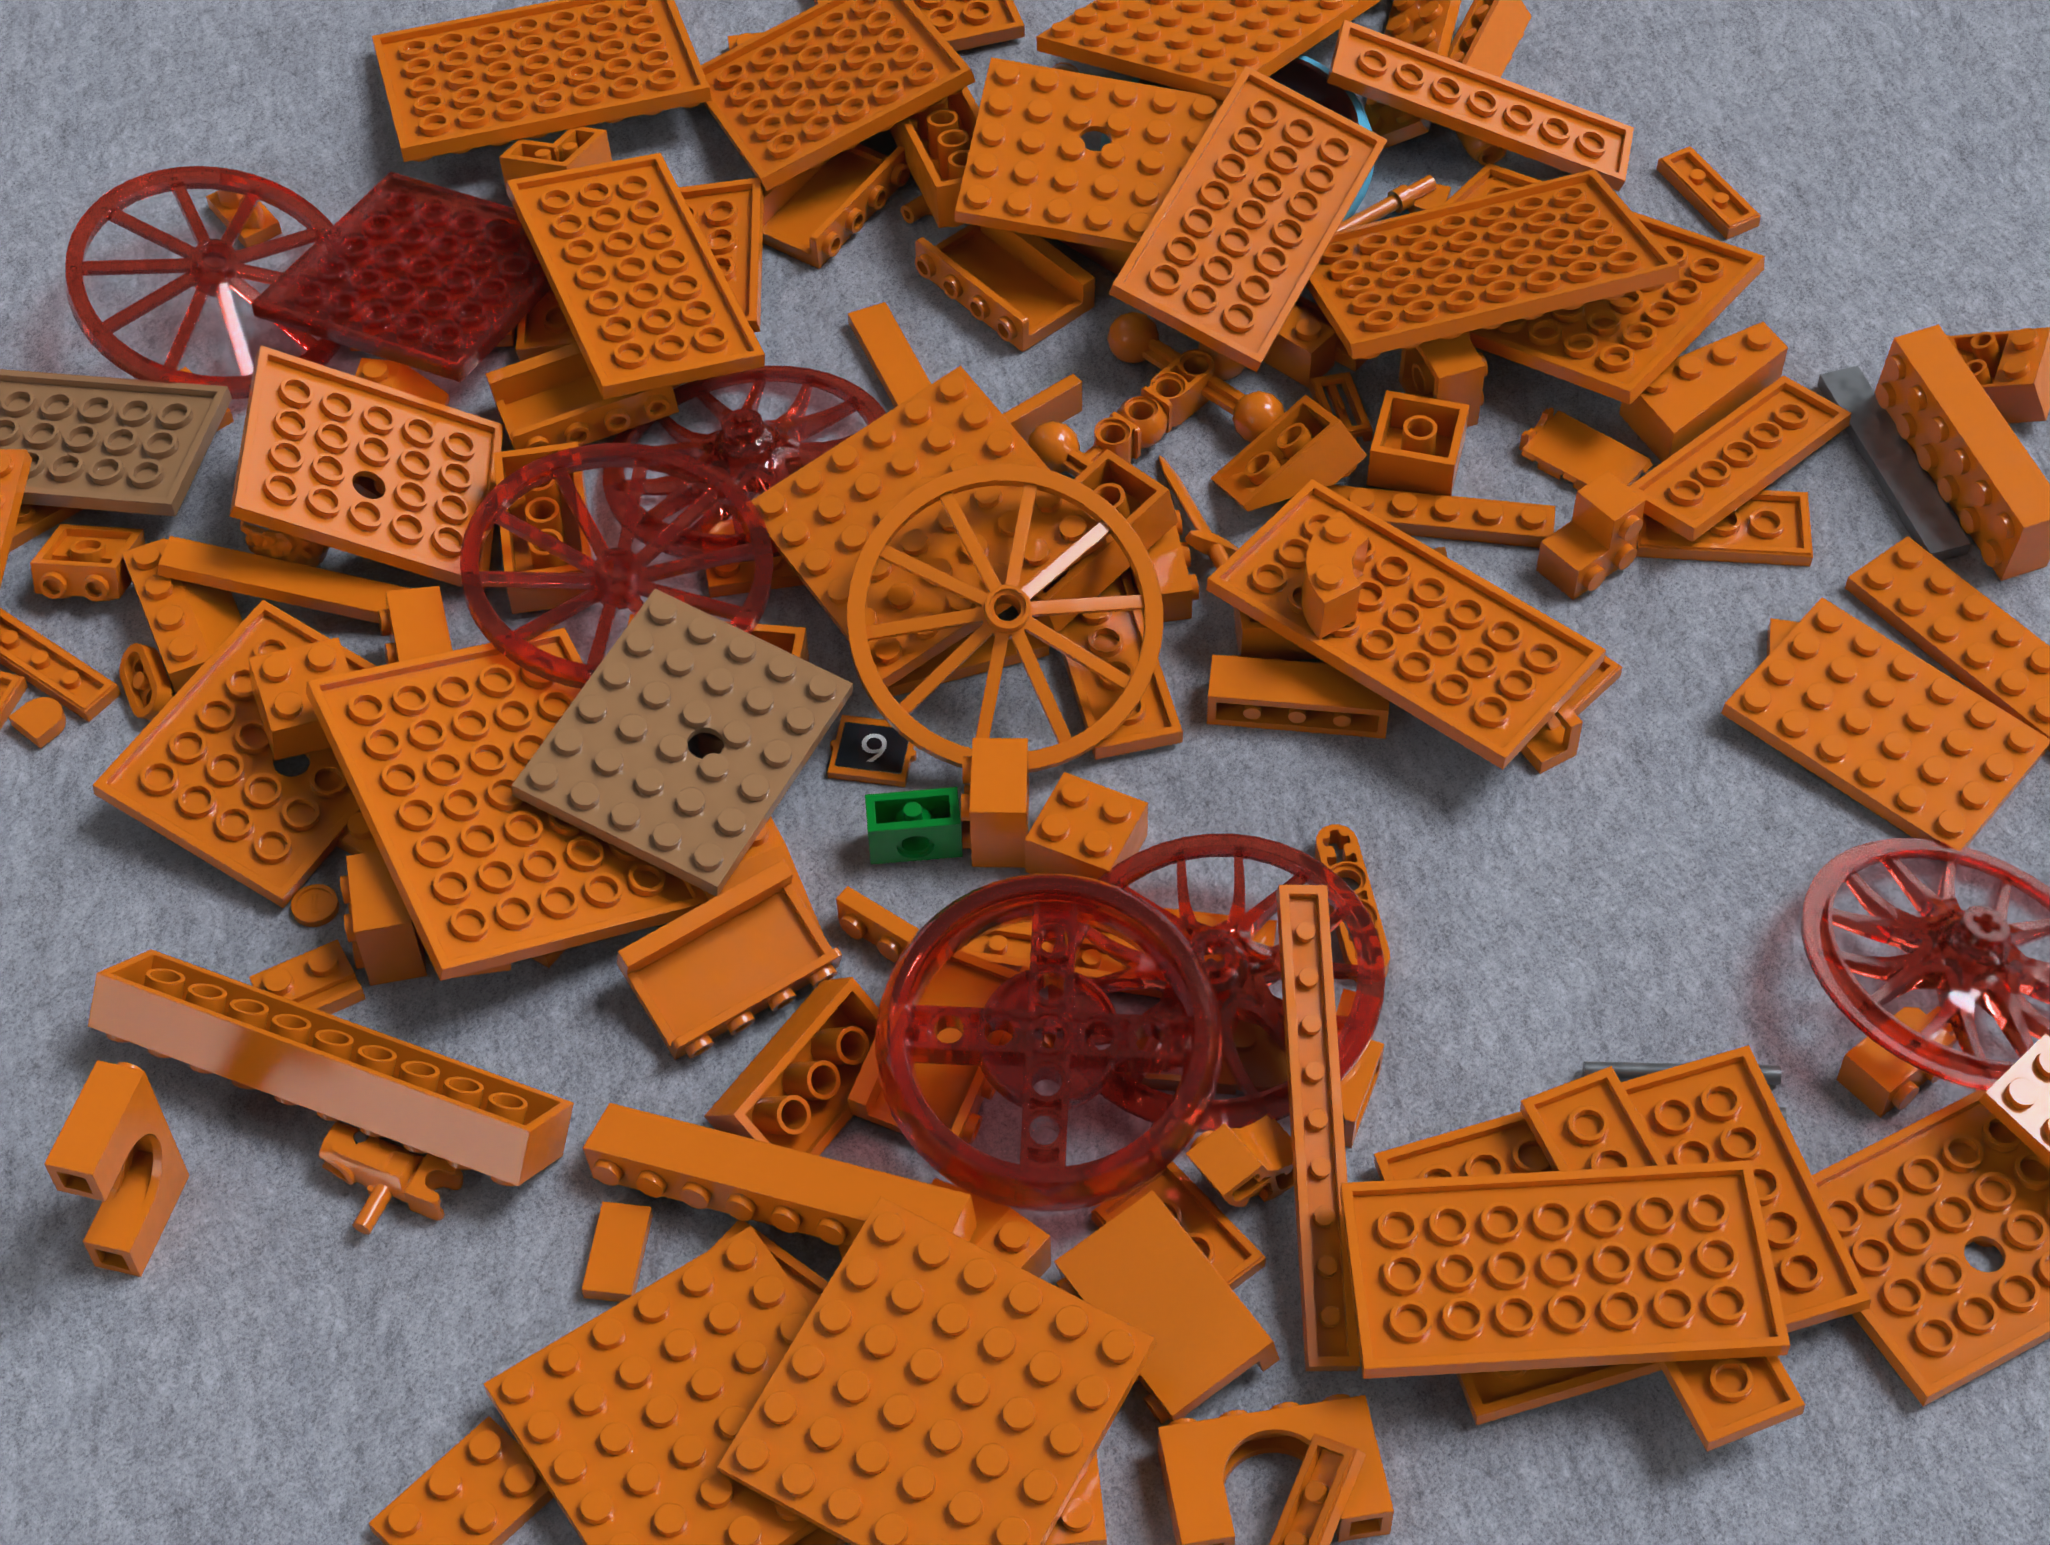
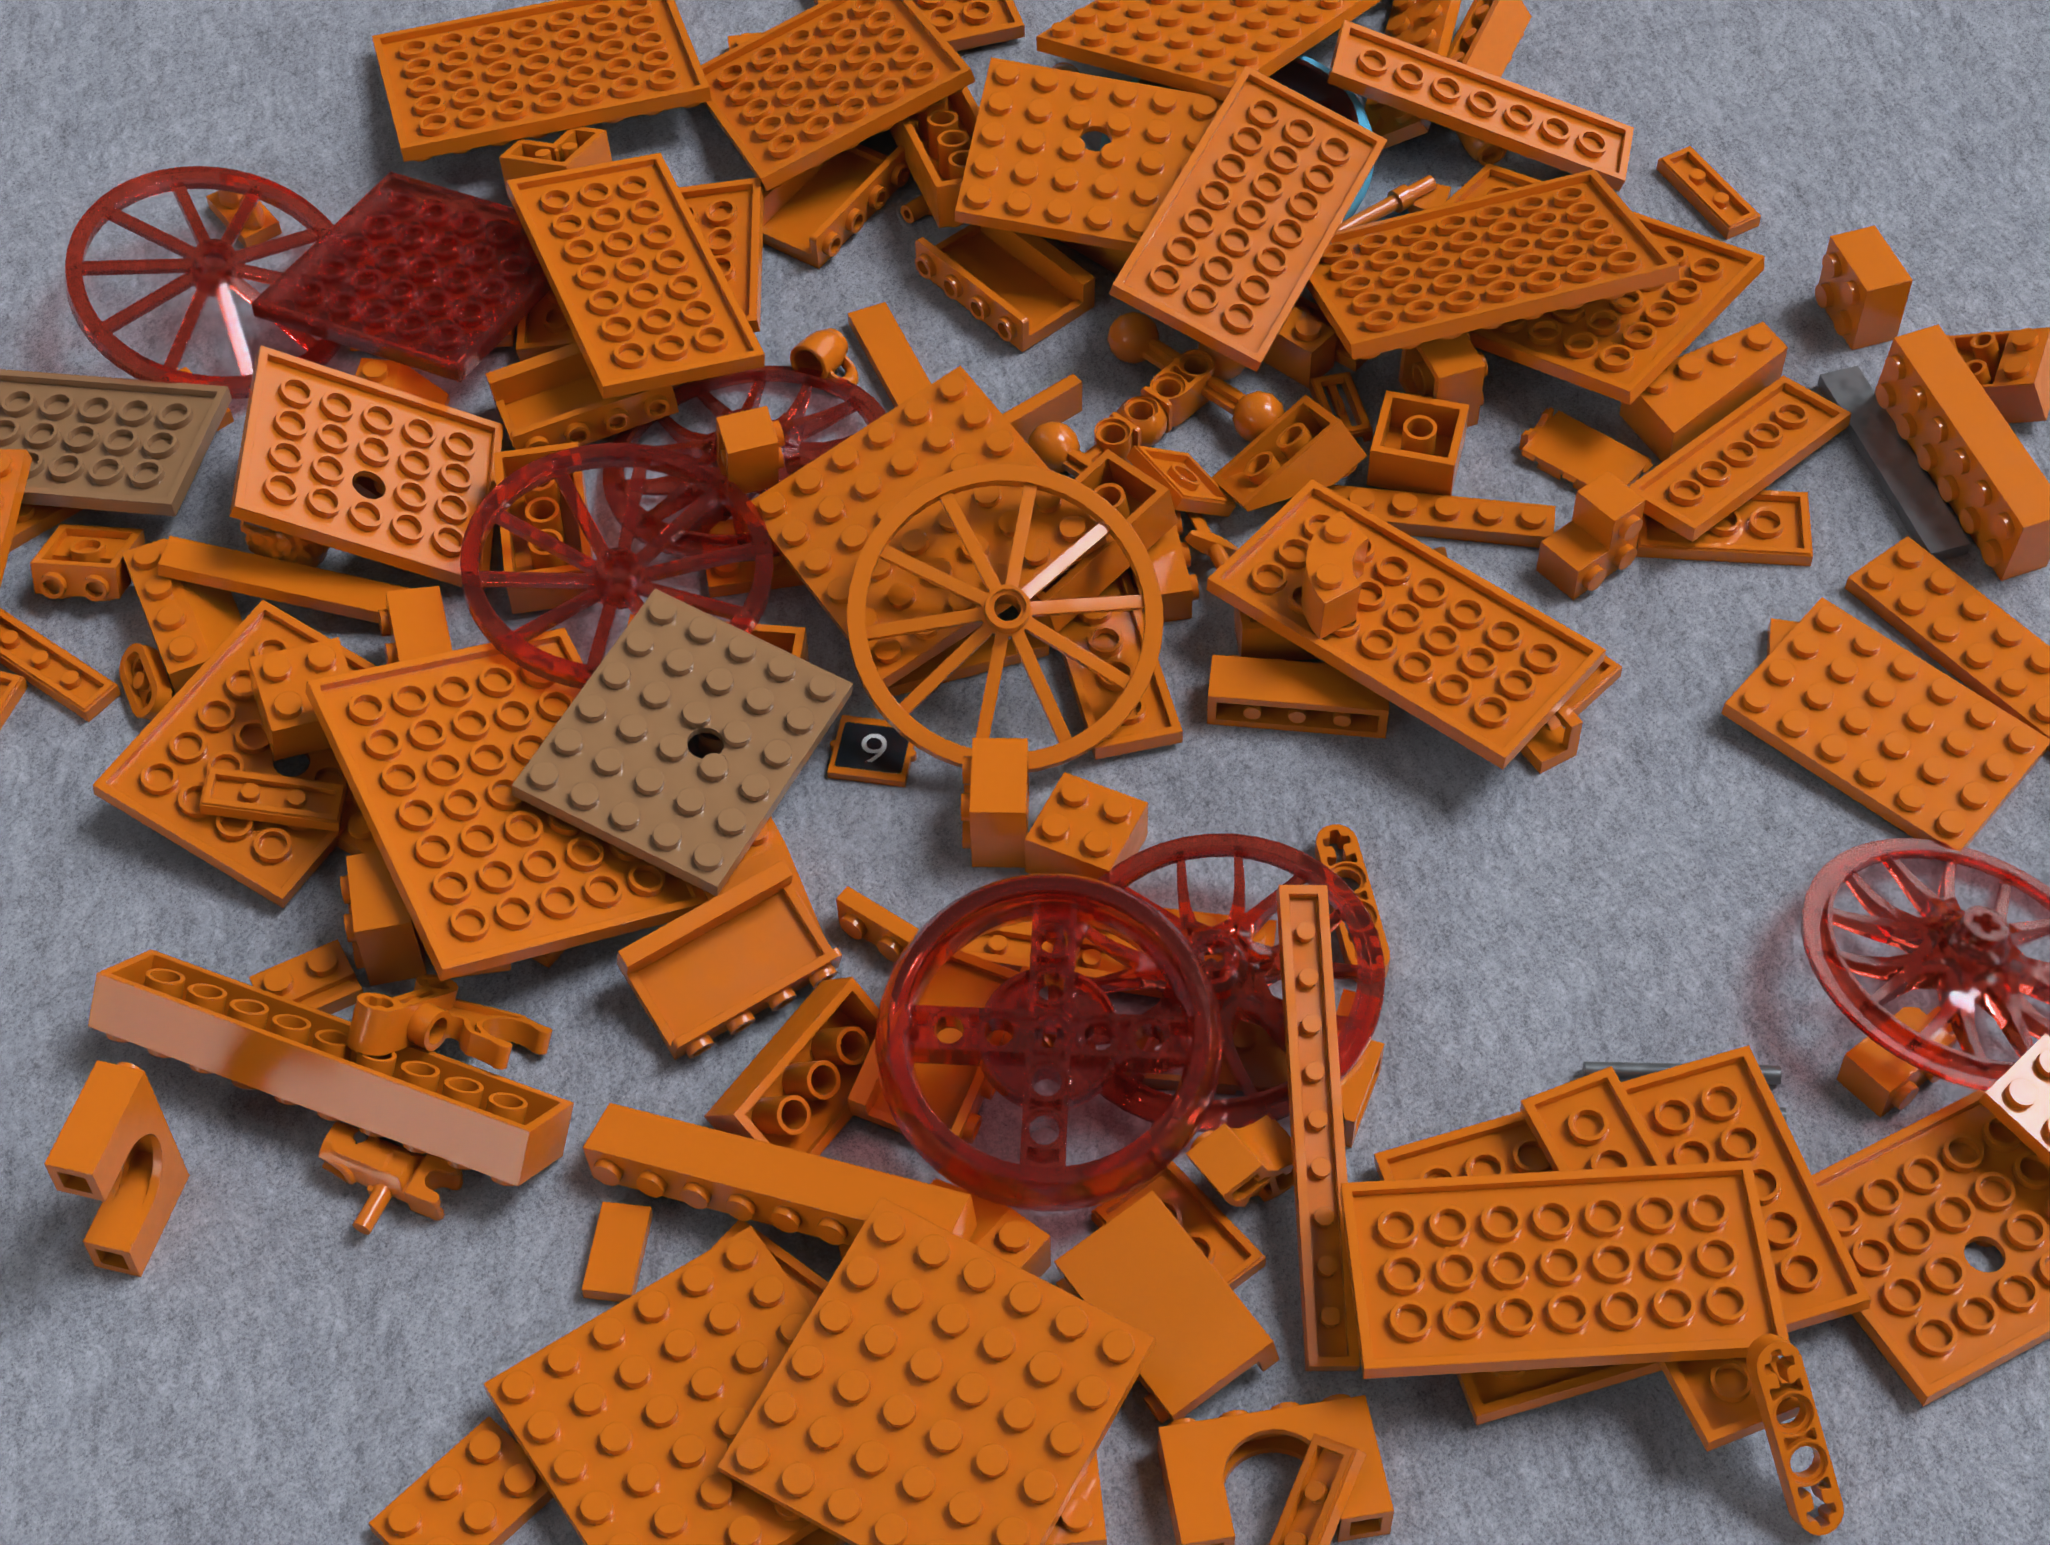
orange tile [8,697,66,749] -> none
orange piece [291,884,339,927] -> none
green brick [865,787,963,865] -> none
none -> orange tile [199,766,348,832]
none -> orange piece [346,974,553,1070]
none -> orange brick [716,406,785,498]
none -> orange piece [790,328,858,391]
none -> orange tile [1126,445,1236,517]
none -> orange beam [1746,1334,1844,1536]
none -> orange brick [1815,225,1913,350]

